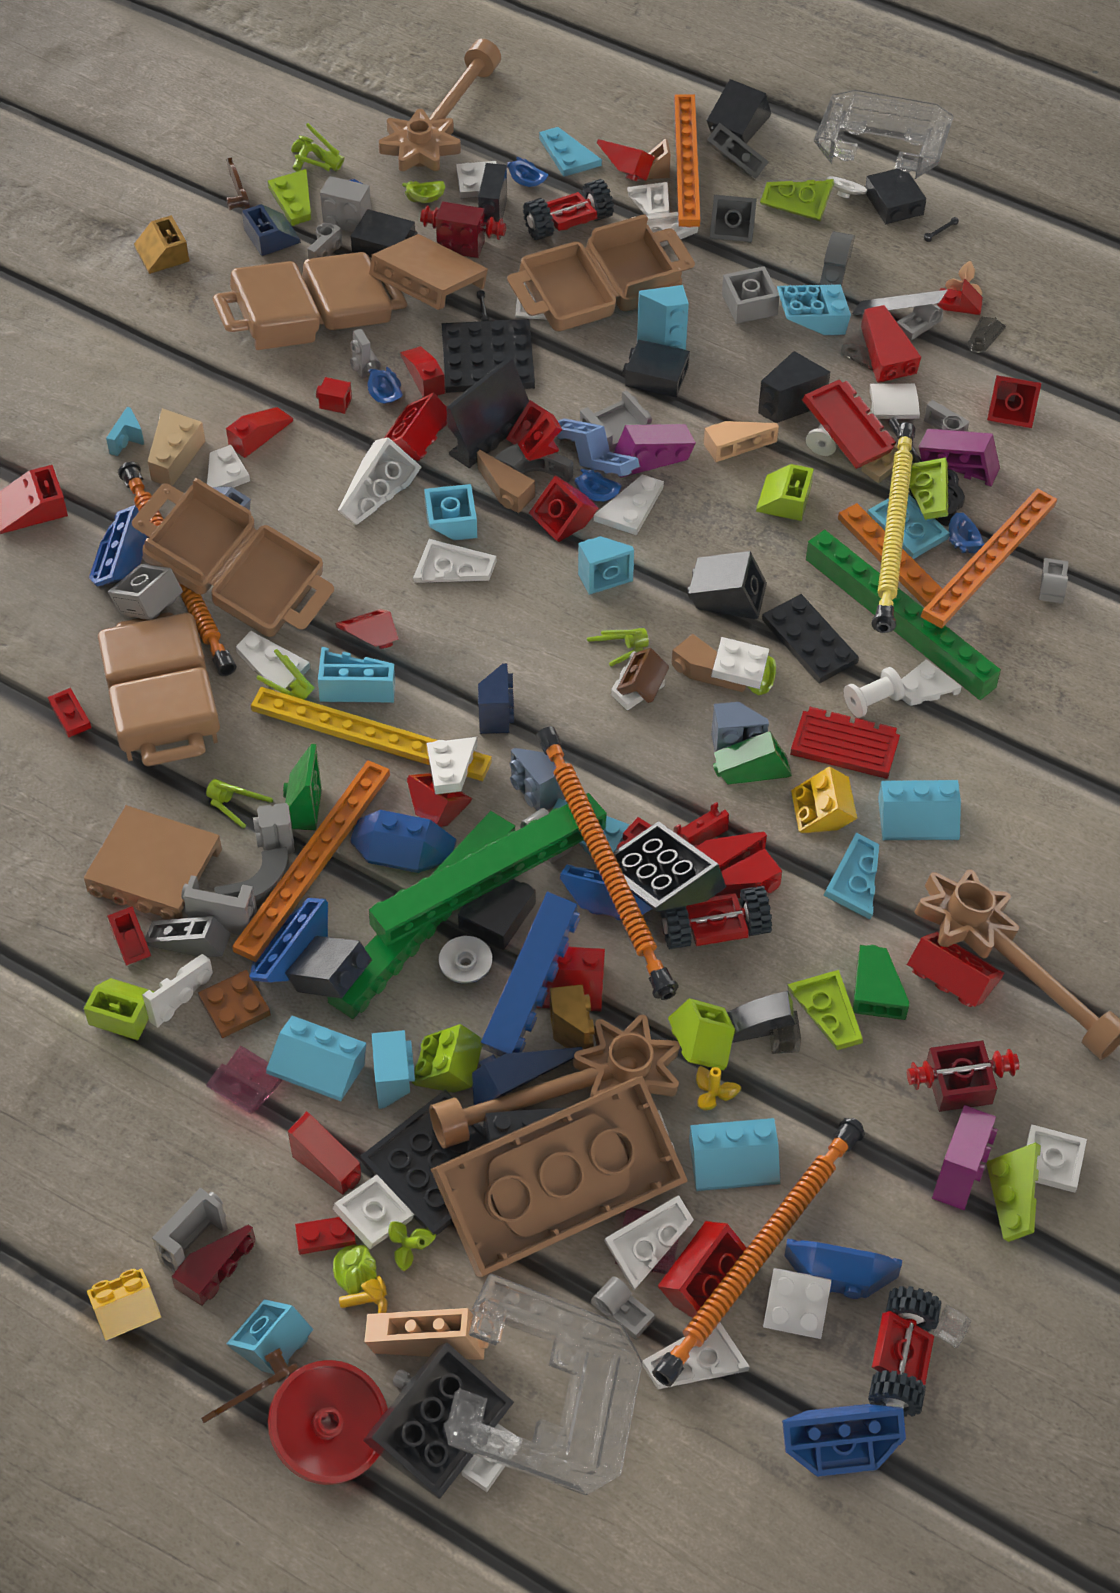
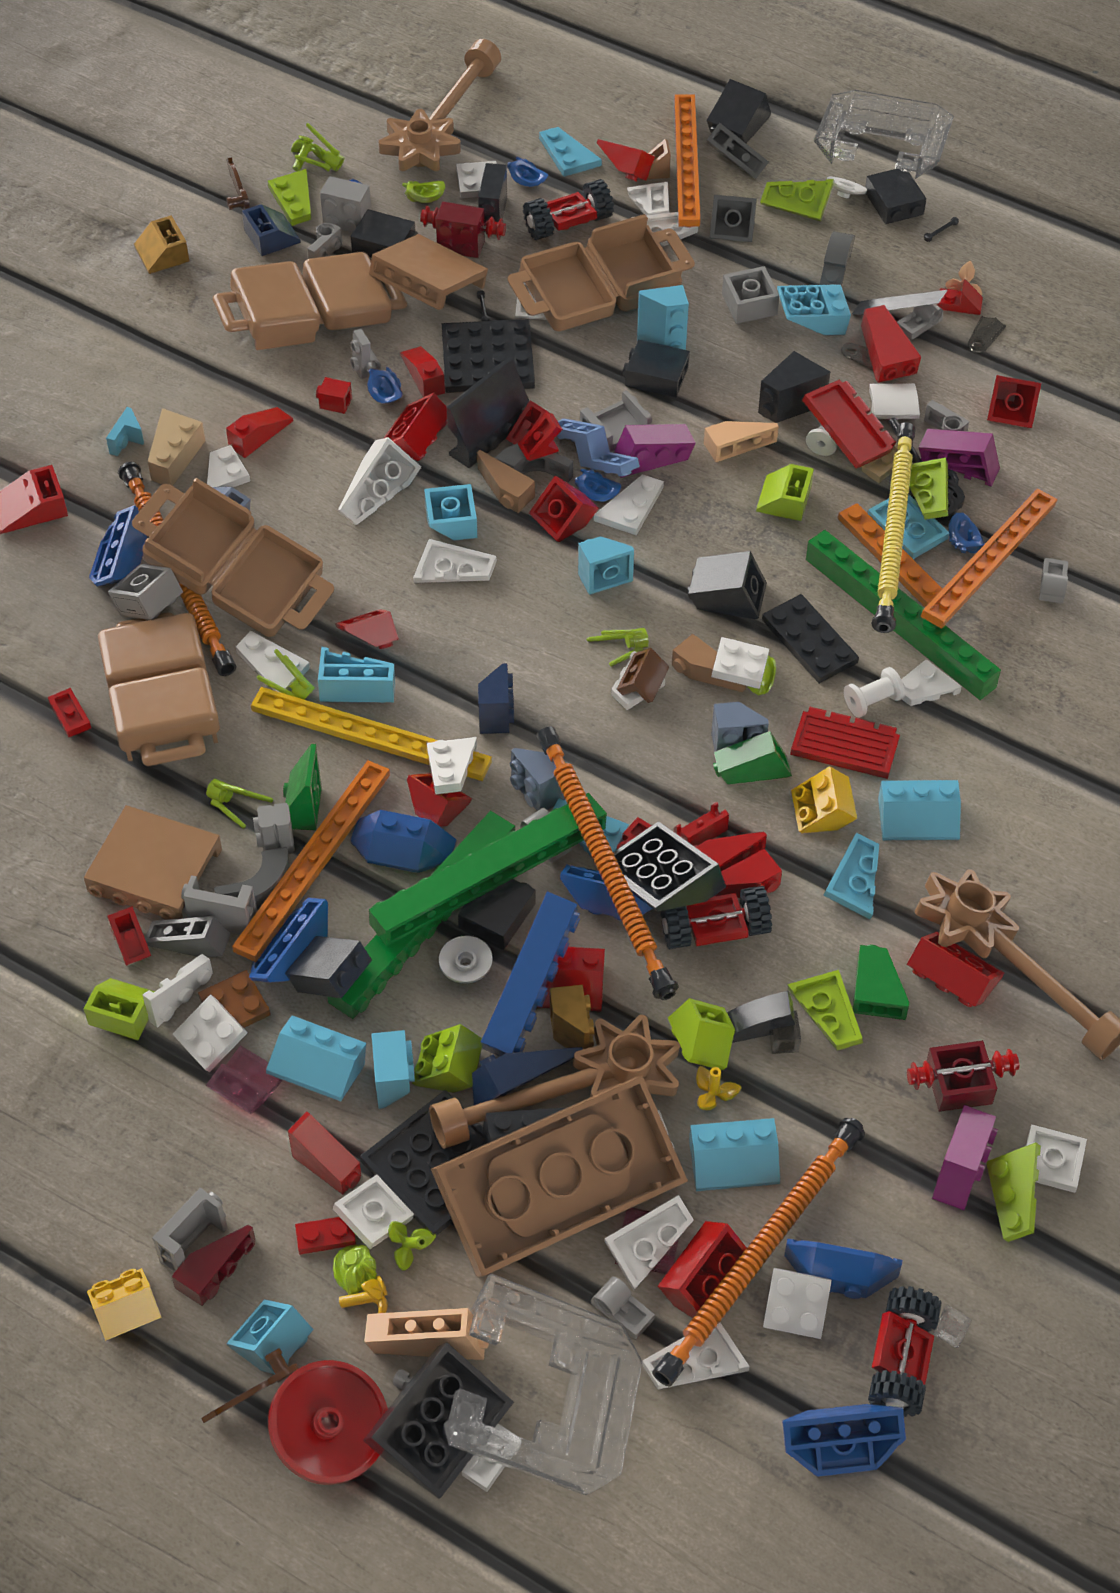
none -> white plate [173,995,248,1072]

